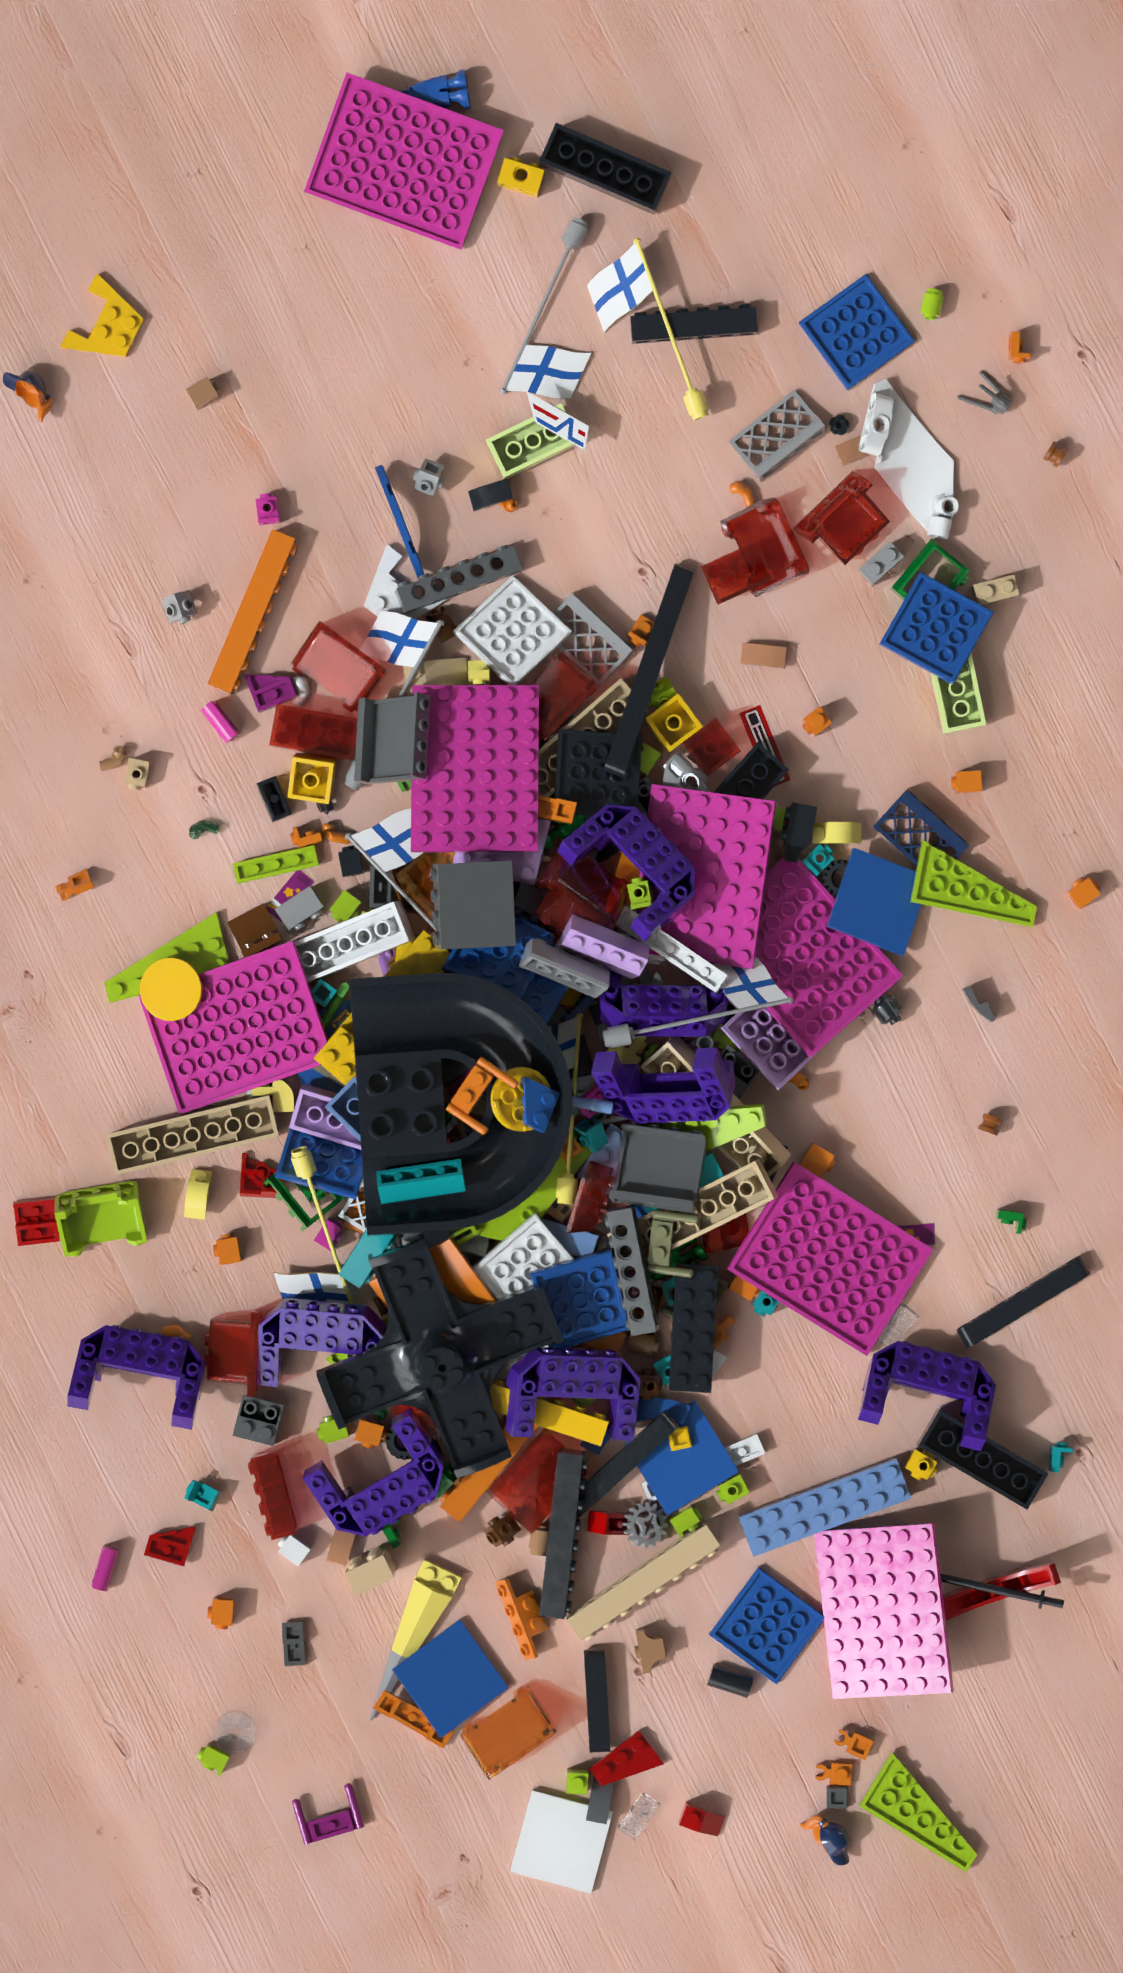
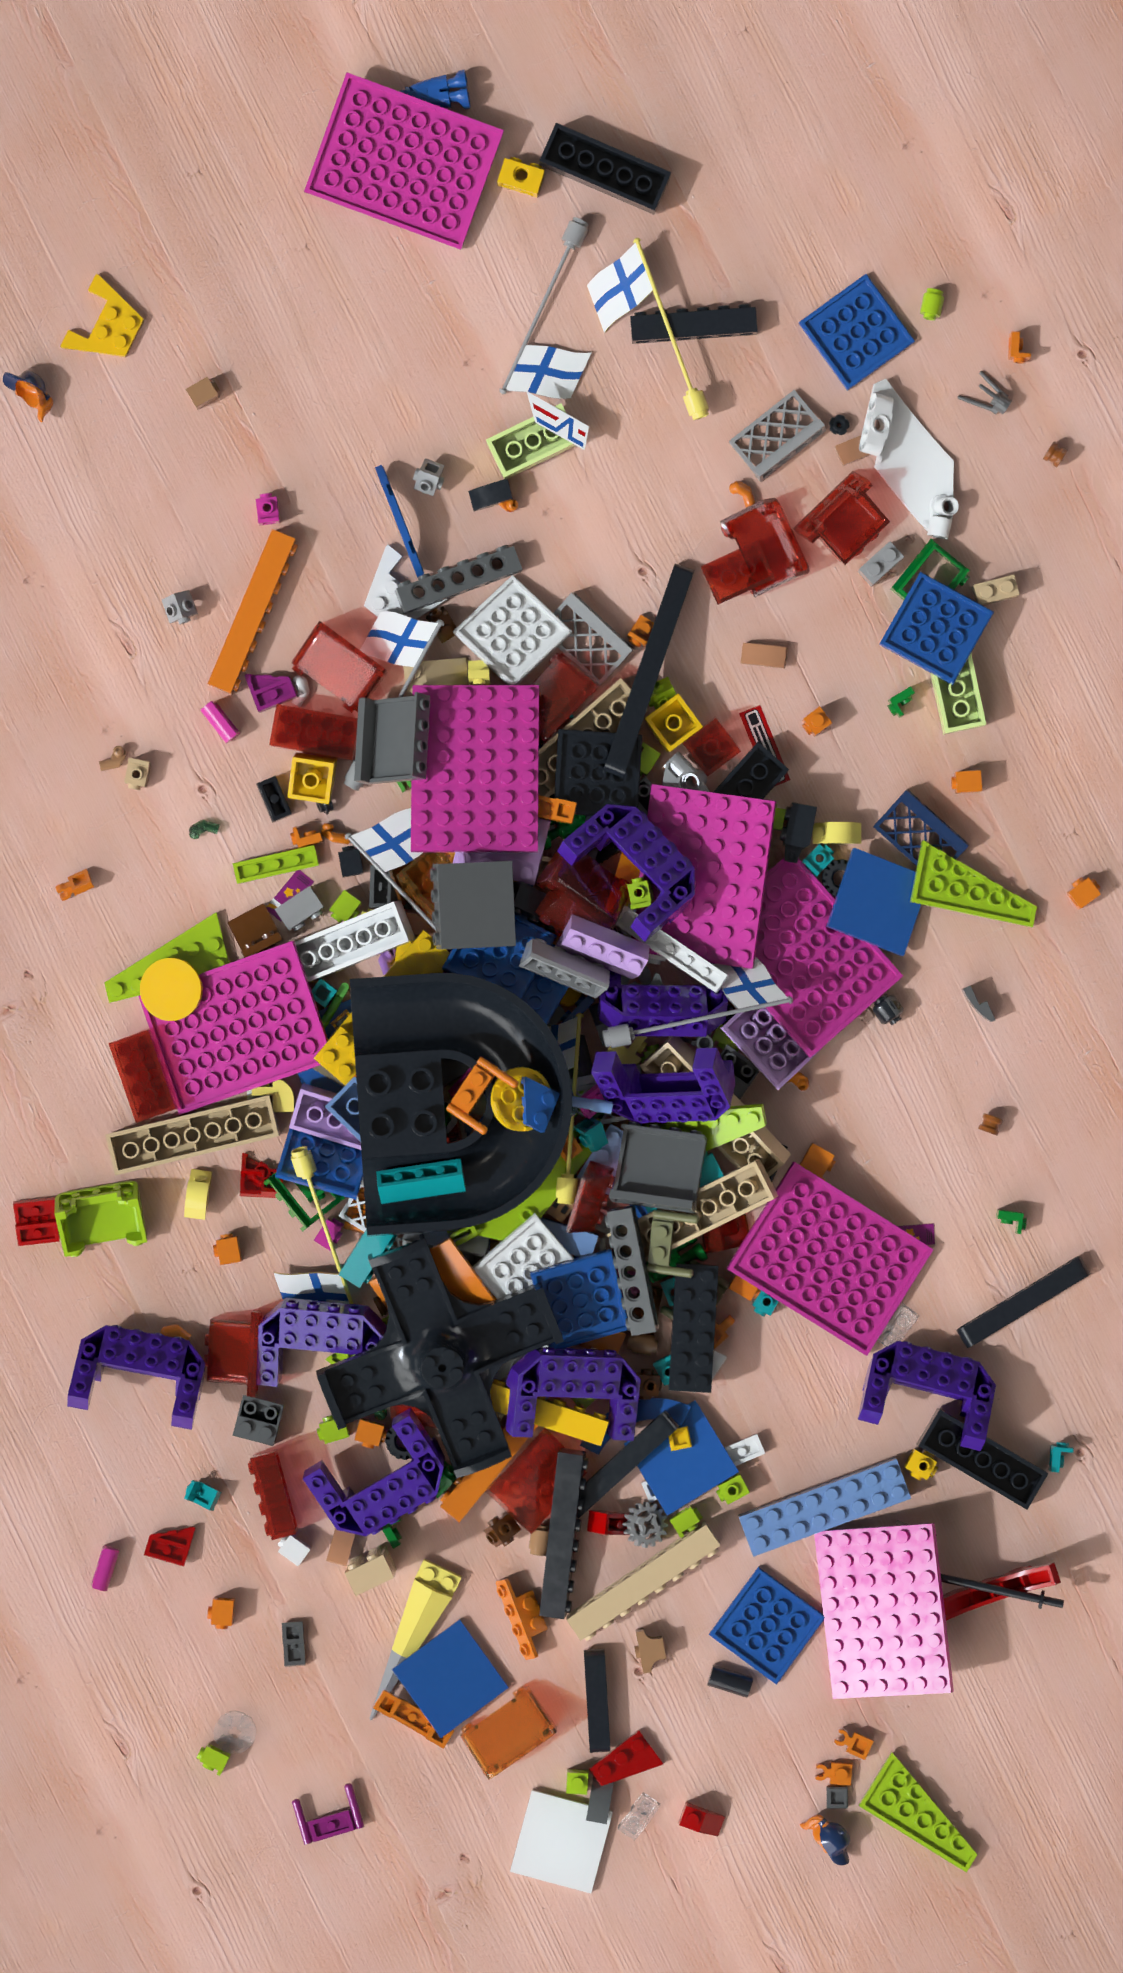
none -> clear red brick [109,1030,177,1123]
none -> green bracket [887,686,915,718]

